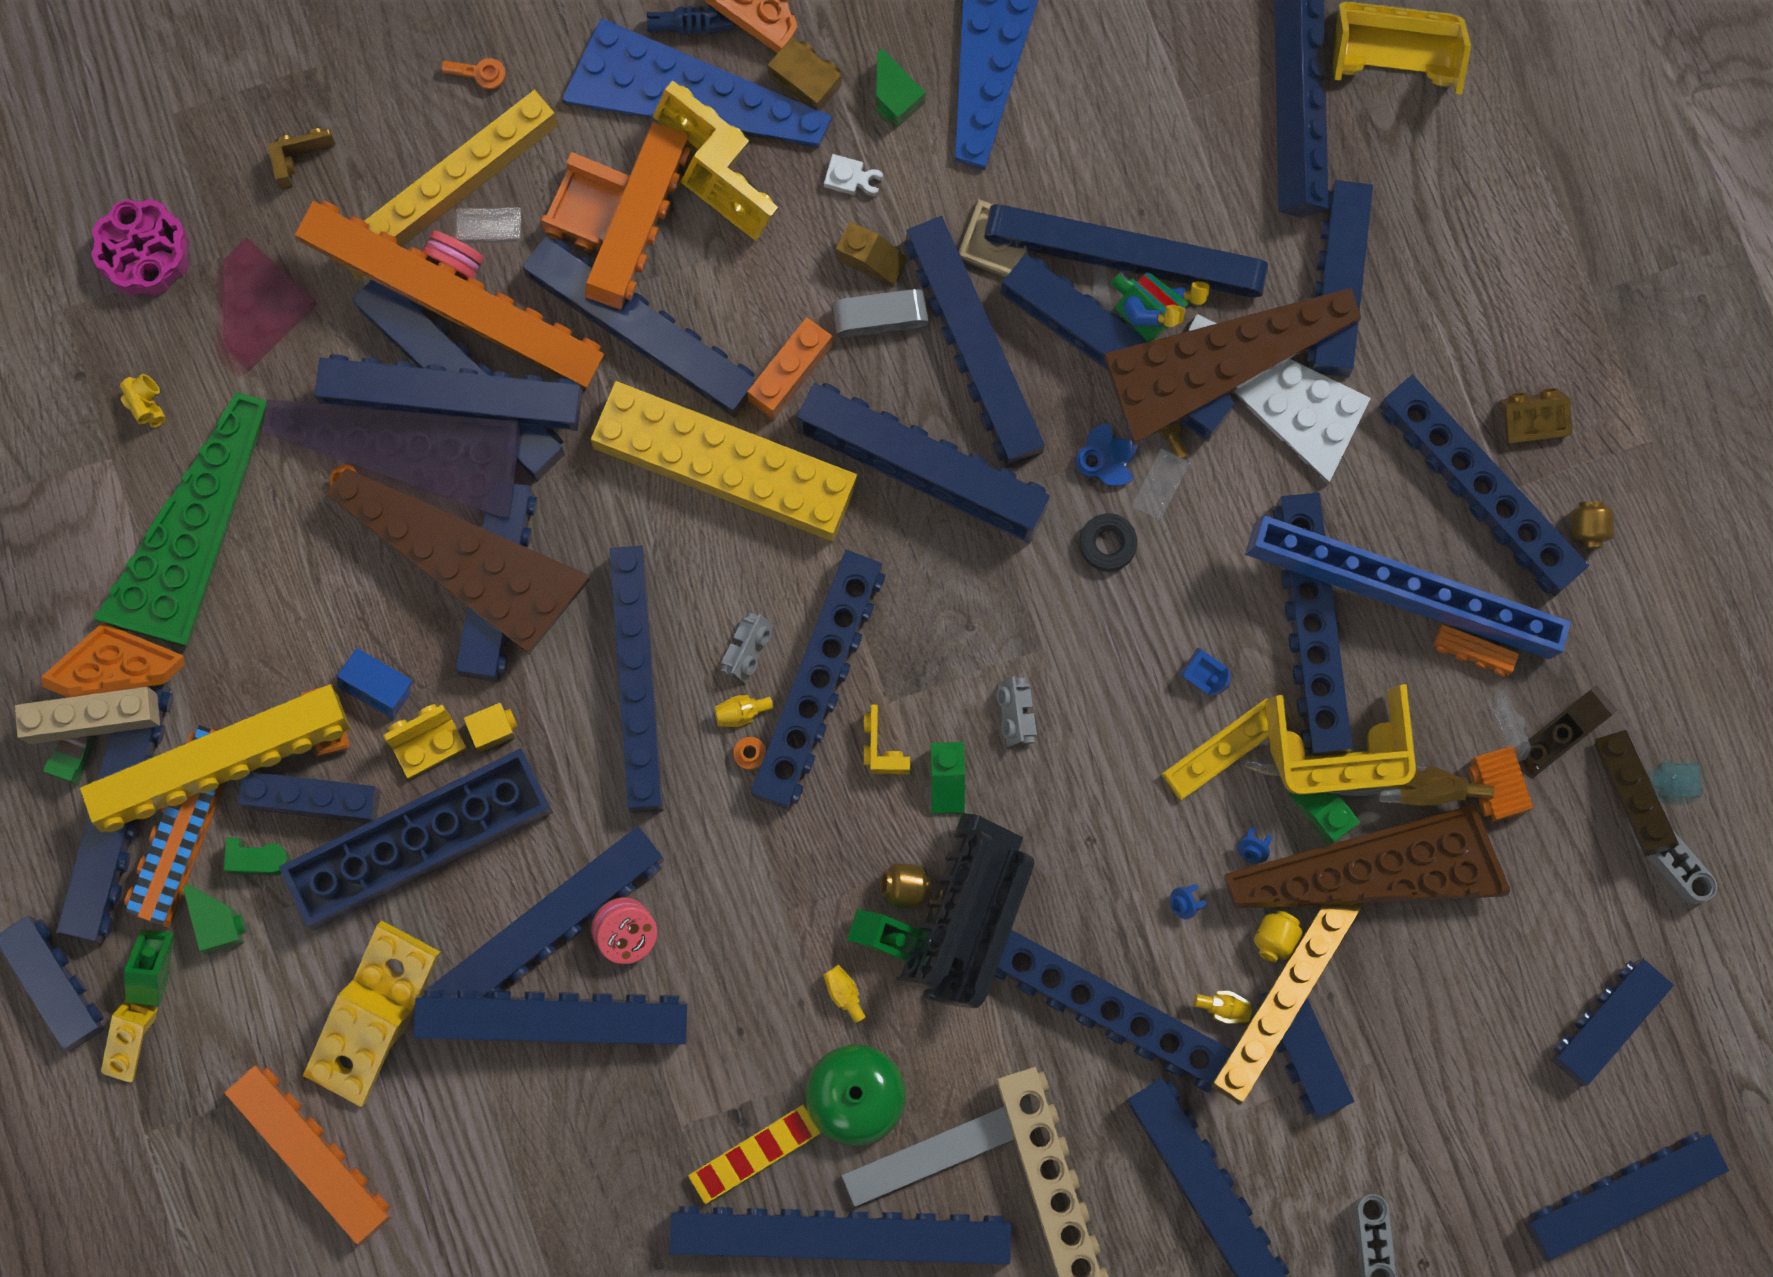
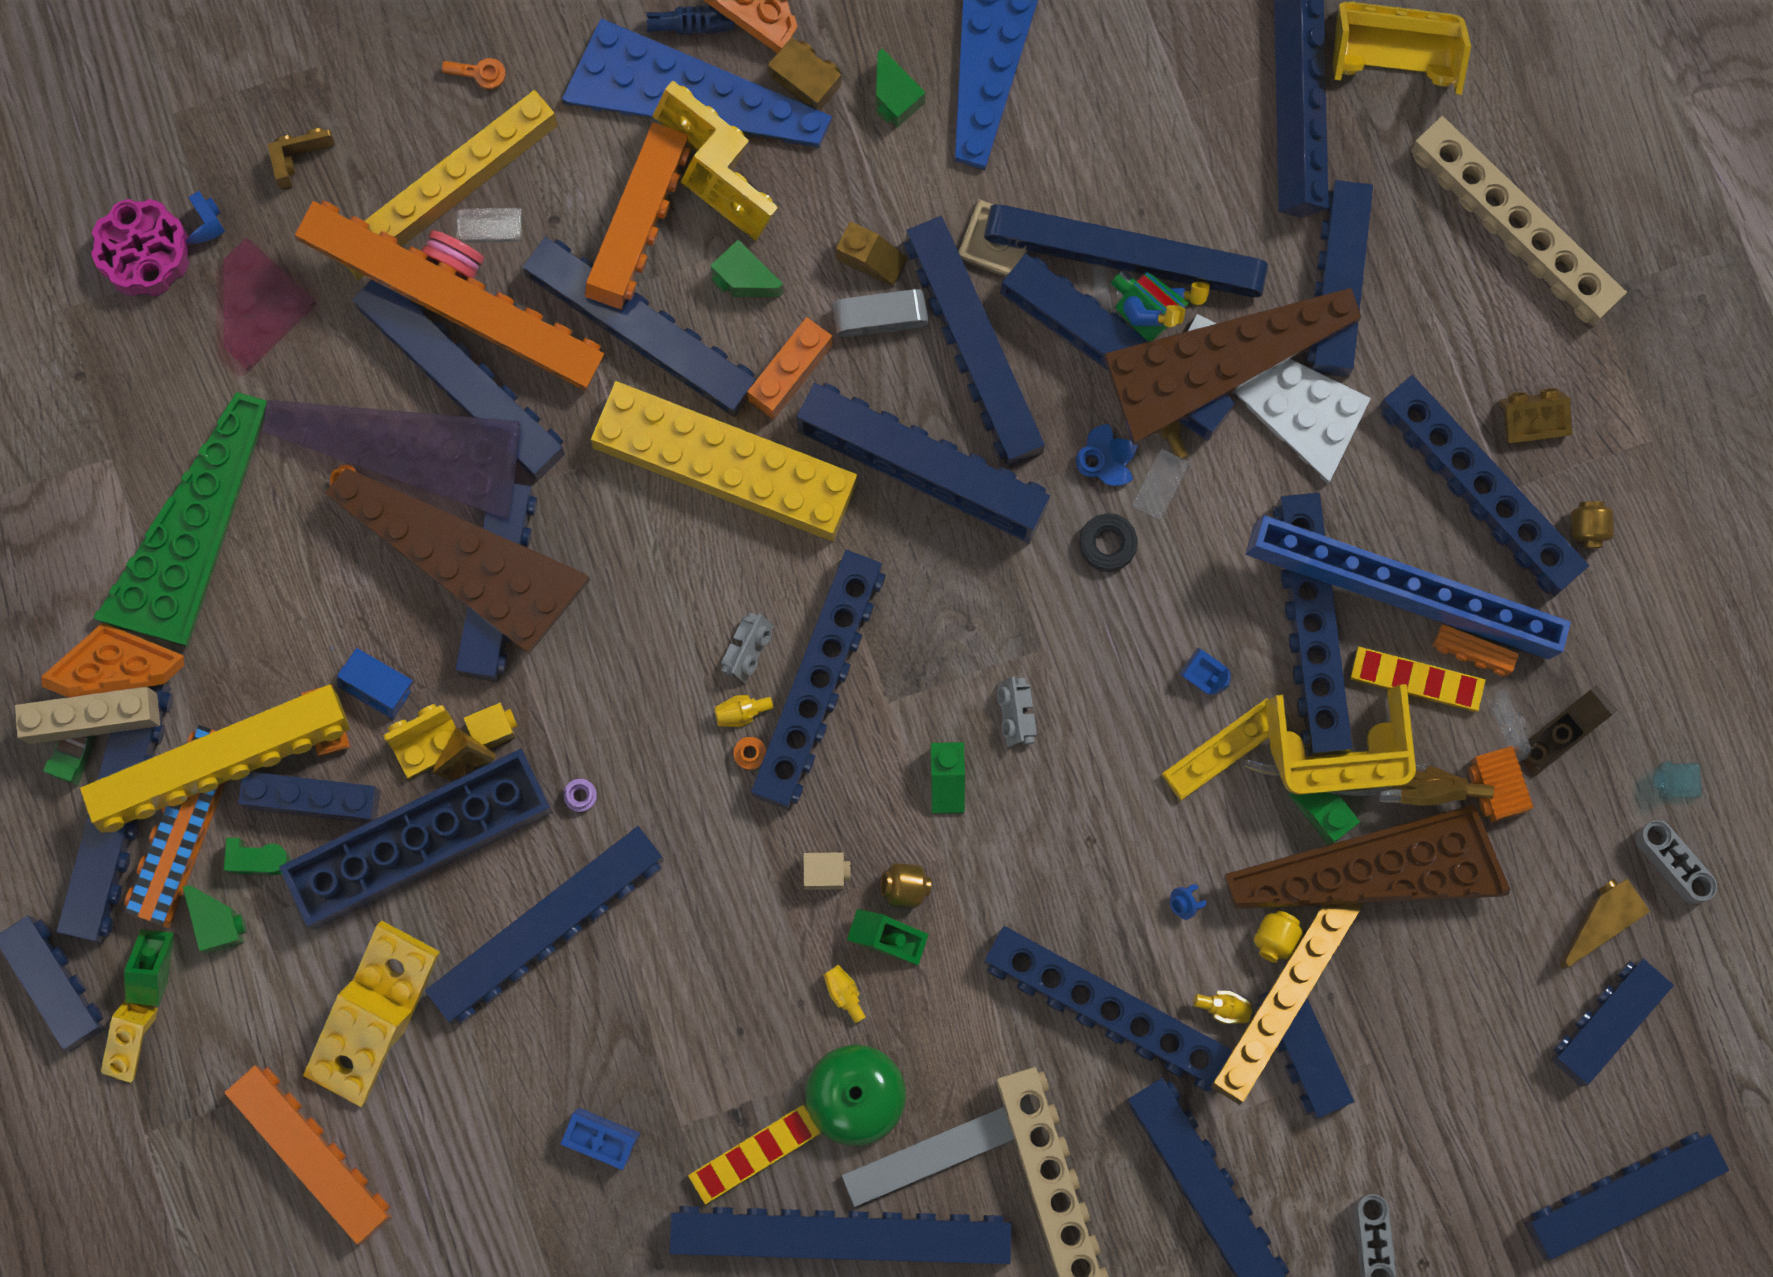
yellow plate [120,374,166,428] -> none
dark blue brick [314,354,583,431] -> none
dark blue brick [414,989,687,1045] -> none
orange panel [540,152,630,253] -> none
coral head [591,898,657,964] -> none
dark blue brick [610,545,663,813] -> none
white plate [824,154,883,197] -> none
yellow bracket [864,704,910,775] -> none
black piece [894,813,1034,1008] -> none
blue plate [1237,827,1272,863] -> none
dark brown plate [1594,730,1678,857] -> none
none -> blue plate [186,191,225,244]
none -> pearl gold slope [433,727,496,782]
none -> blue hinge [561,1108,641,1170]
none -> lavender plate [563,779,597,812]
none -> green slope [710,240,784,297]
none -> tan brick [804,852,851,890]
none -> tile [1349,646,1486,713]
none -> tan brick [1411,116,1627,327]
none -> pearl gold slope [1559,878,1650,970]

